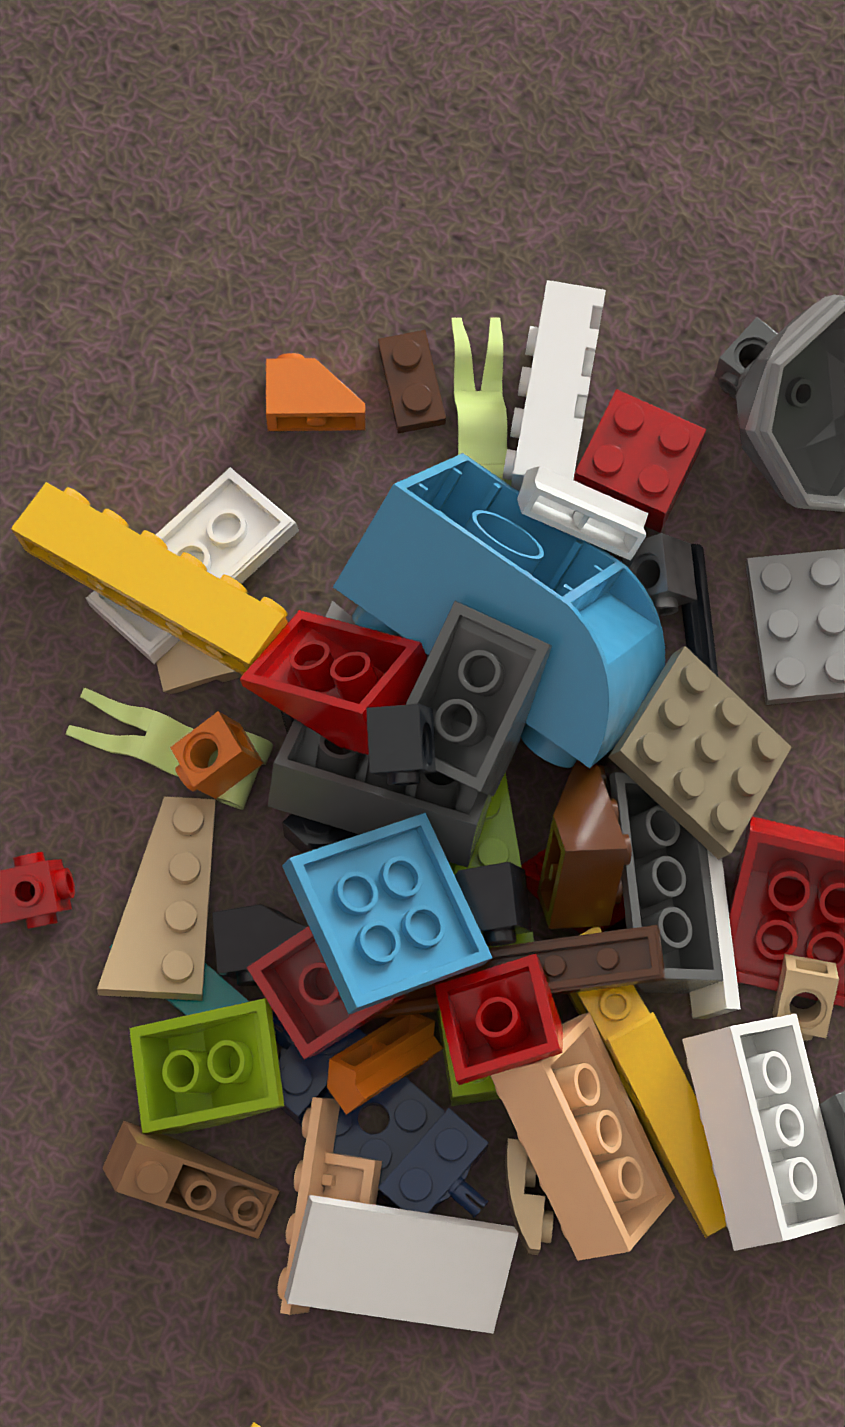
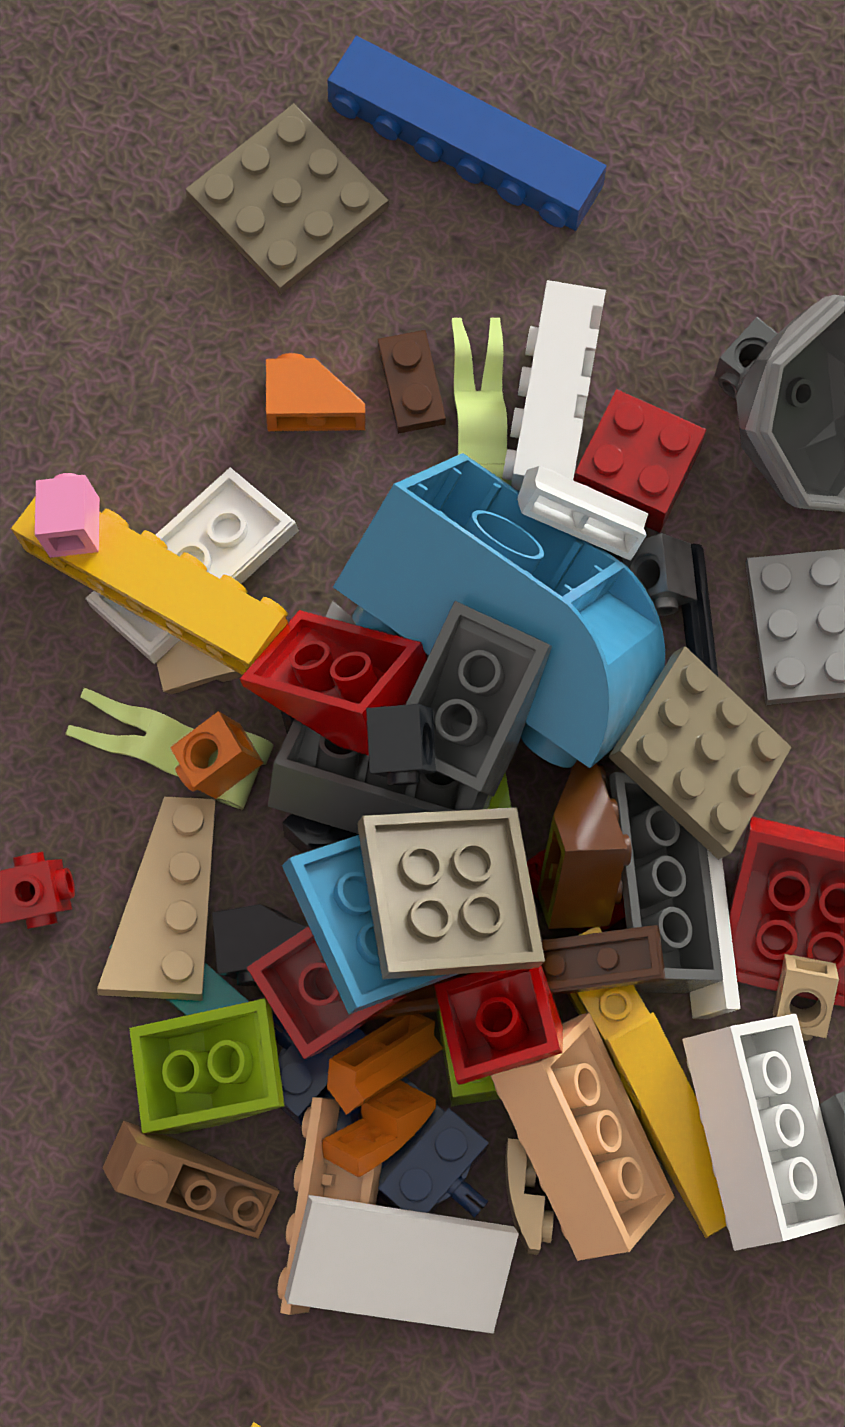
none -> bright pink brick [35,473,100,558]
none -> dark tan plate [186,103,389,295]
none -> orange slope [322,1080,436,1178]
none -> blue brick [327,36,607,231]
none -> plate [357,807,545,979]

